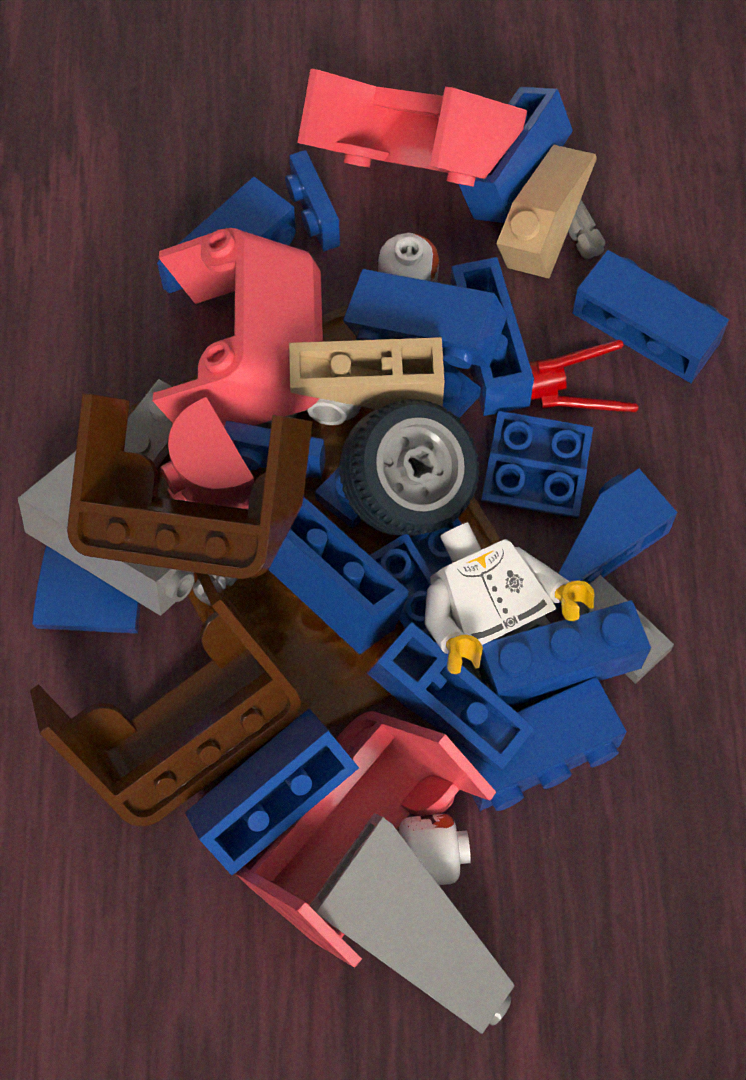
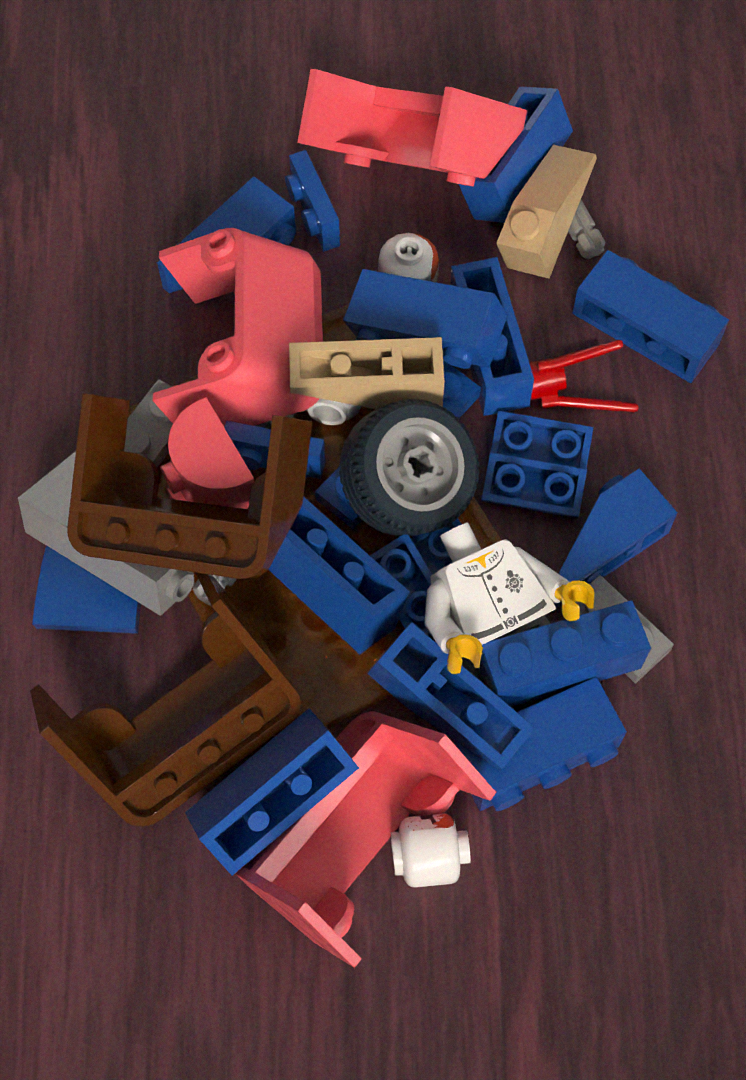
light grey slope [309,813,515,1034] -> none

